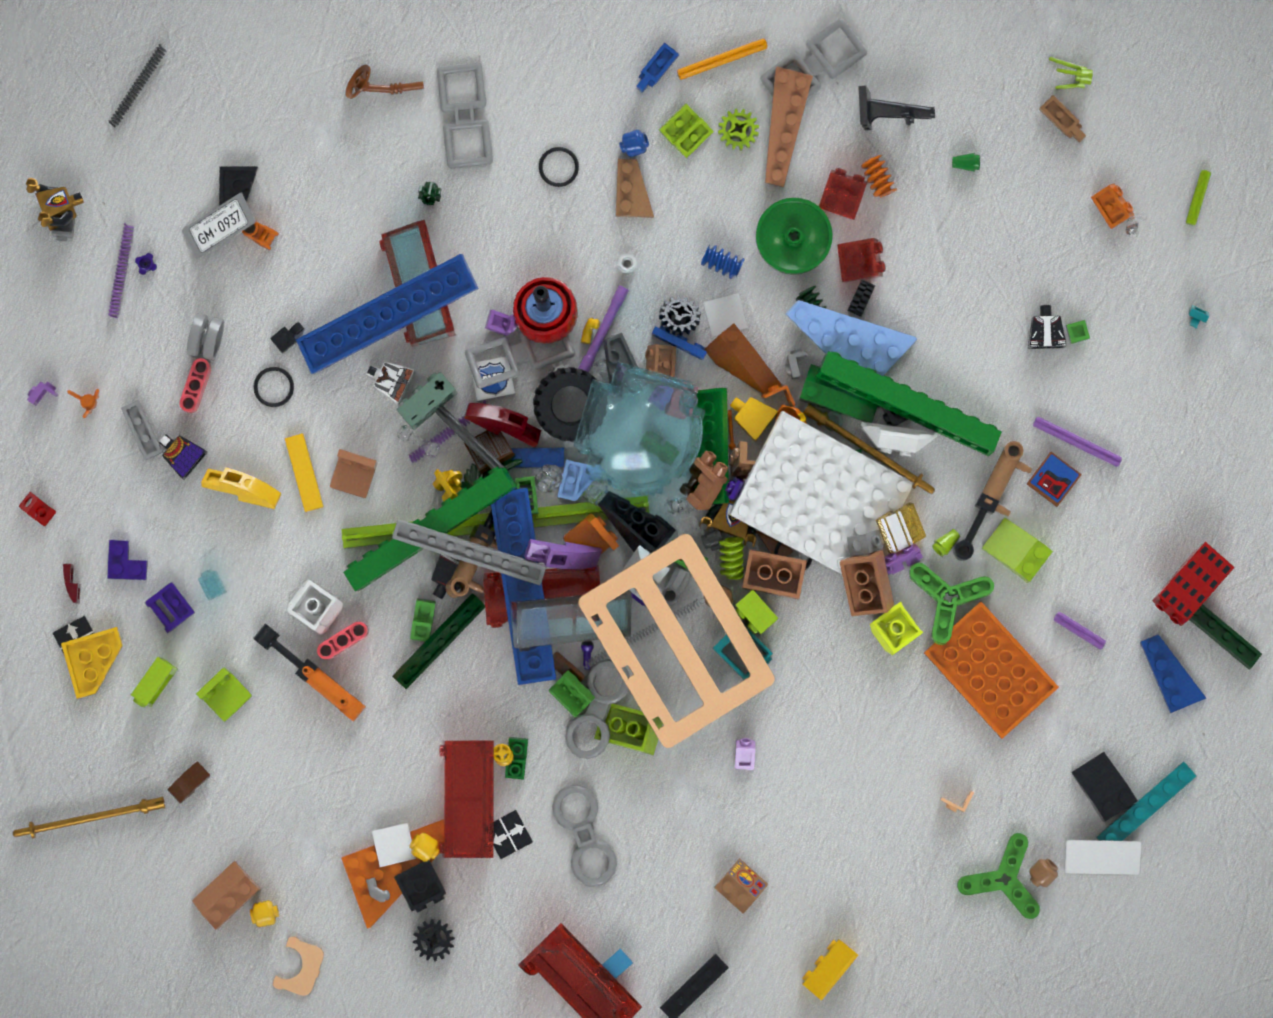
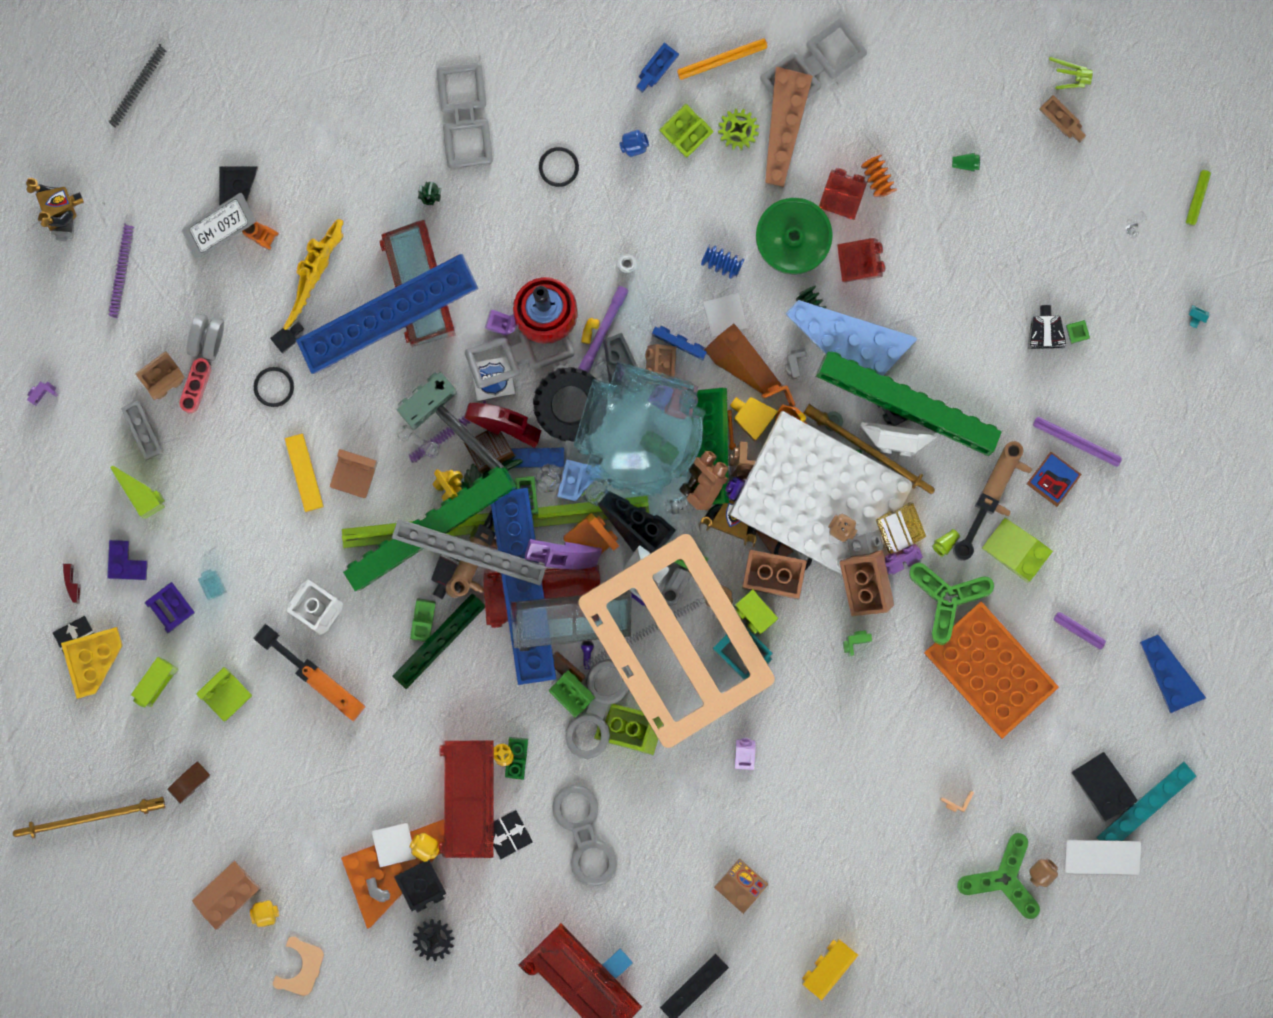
red bracket [19,492,56,526] -> none
orange plant [67,389,99,418] -> none
dark purple plate [135,253,157,275] -> none
torso [159,434,208,480] -> none
yellow slope [201,467,281,509] -> none
coral beam [317,622,369,660] -> none
dark orange dish [345,64,424,99] -> none
torso [367,362,416,404] -> none
medium nougat wing [616,159,654,218] -> none
gear [659,296,701,336] -> none
dark grey gear [701,527,723,551] -> none
lime piece [719,537,744,580] -> none
green wedge [799,364,877,423] -> none
black tyre [847,279,876,317] -> none
black piece [858,86,935,131] -> none
neon yellow slope [870,601,923,655] -> none
orange bracket [1091,183,1134,229] -> none
red slope [1152,542,1235,626] -> none
dark green plate [1189,604,1262,670] -> none
none -> lime slope [110,466,165,519]
none -> medium nougat bracket [135,351,185,400]
none -> yellow animal [283,219,344,330]
none -> medium nougat head [828,513,858,542]
none -> bright green bracket [843,630,872,657]

